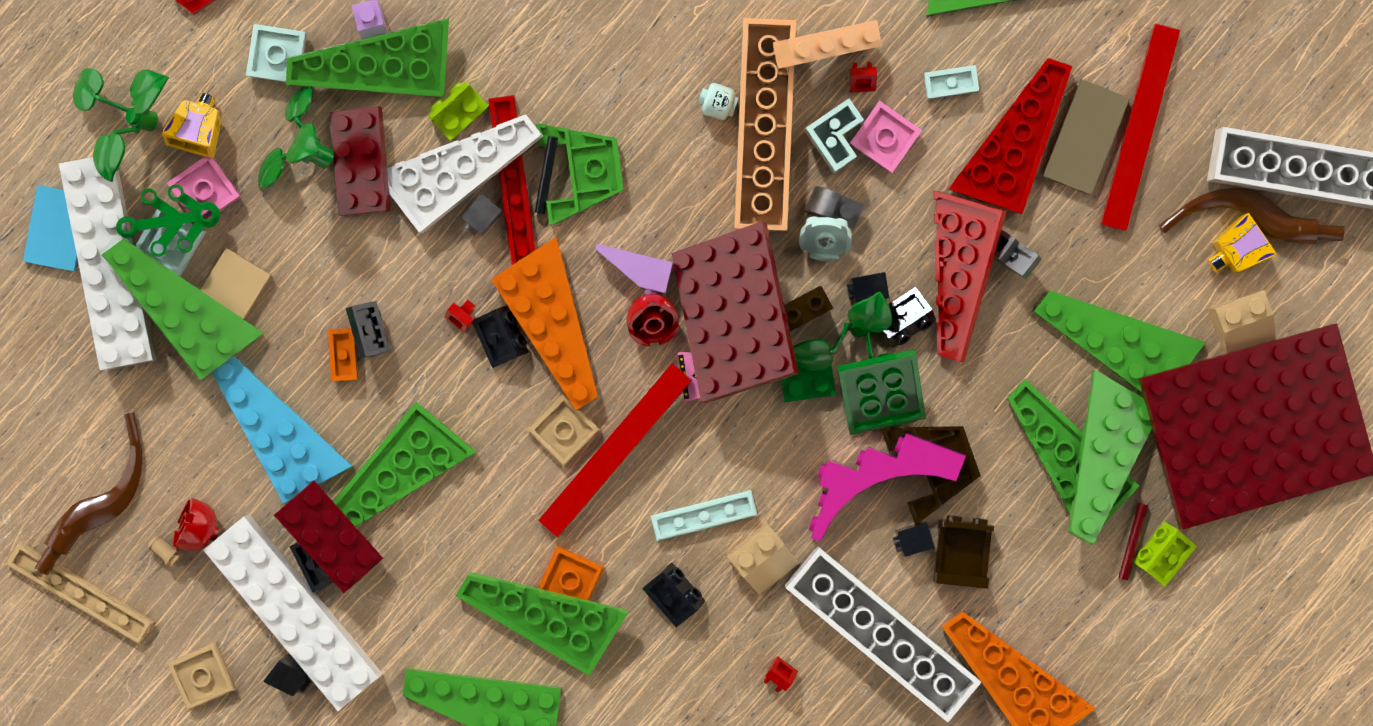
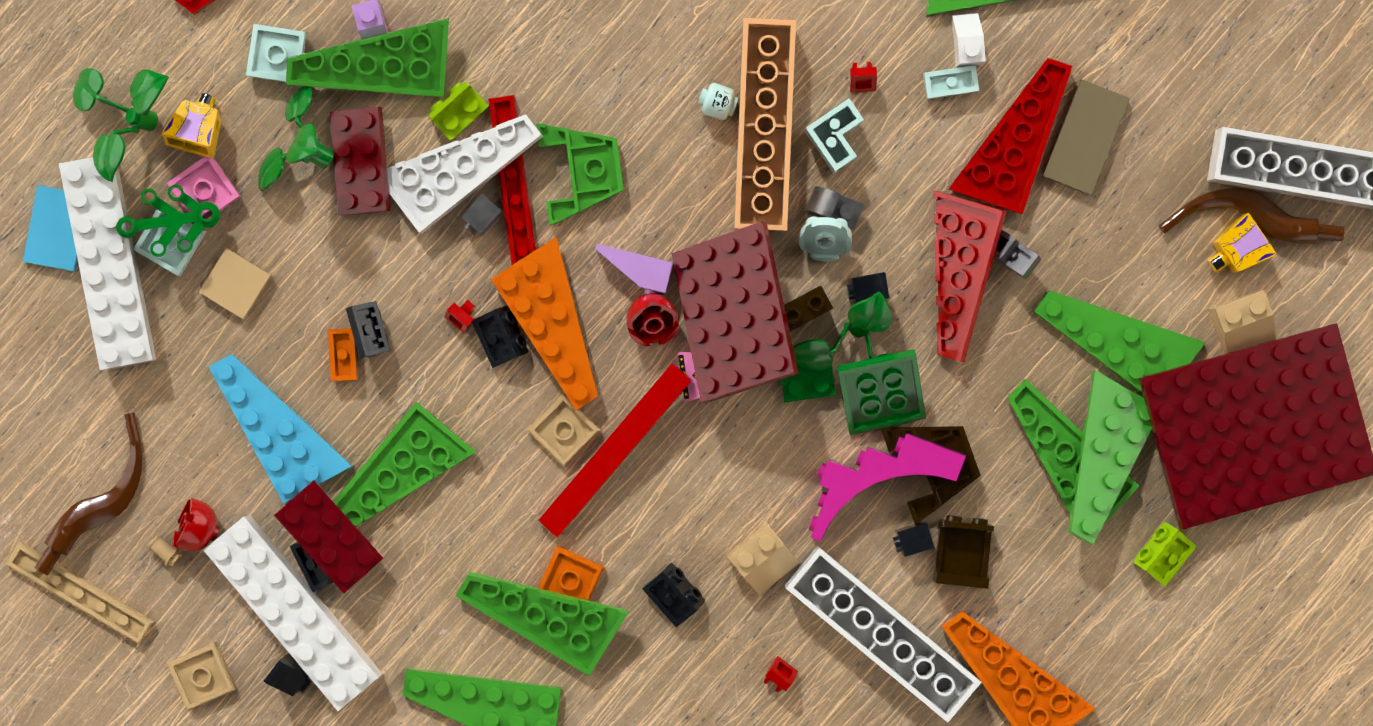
bright green wing [101,239,263,381] -> none
black bar [534,136,558,214] -> none
light aqua tile [651,490,758,541] -> none
light nougat brick [773,20,882,69] -> none
bright pink plate [849,100,922,174] -> none
black bracket [883,287,936,348] -> none
red tile [1100,23,1180,231] -> none
dark red bar [1118,503,1148,581] -> none
none -> white slope [952,13,986,68]

